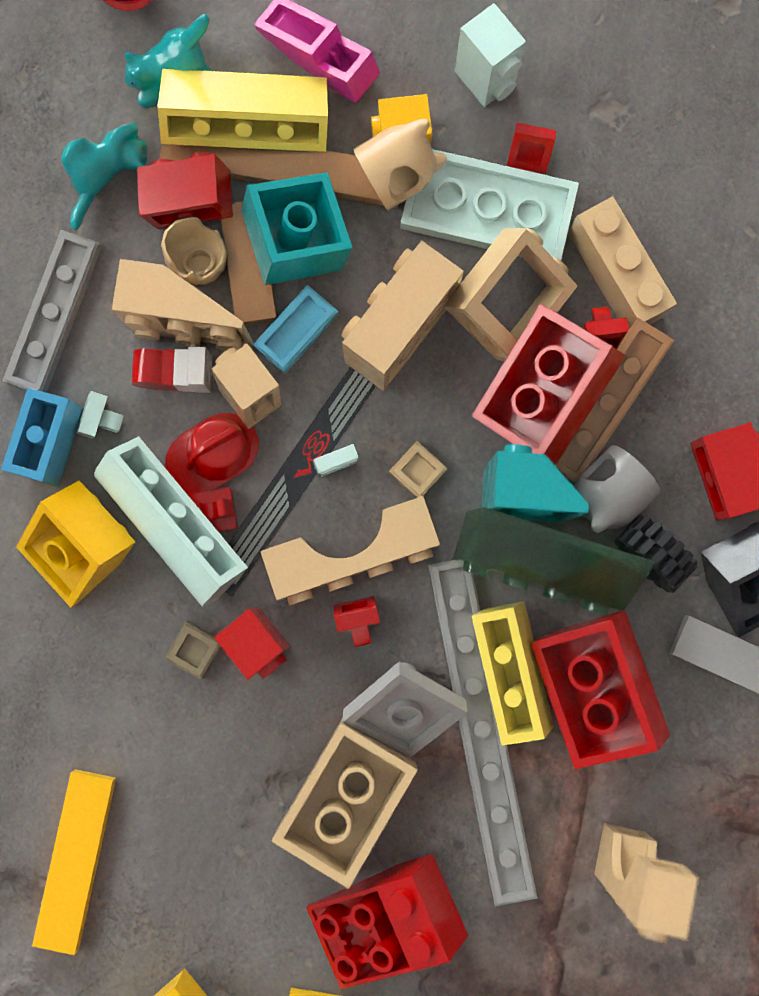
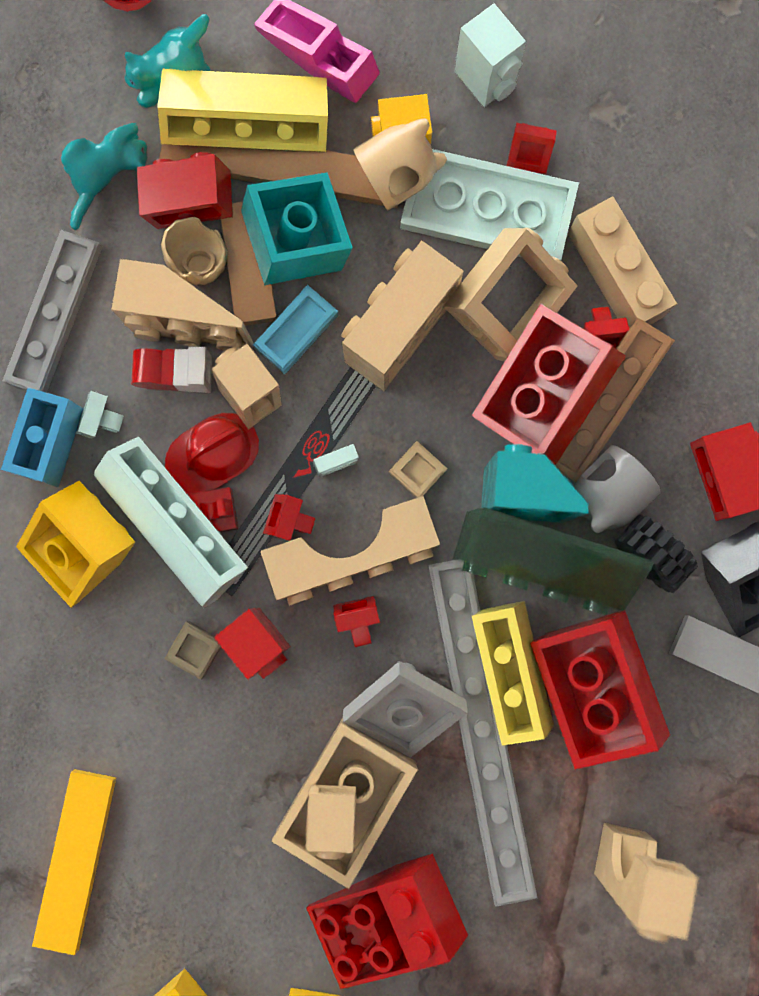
none -> red tile [263,494,316,541]
none -> tan brick [306,785,356,859]

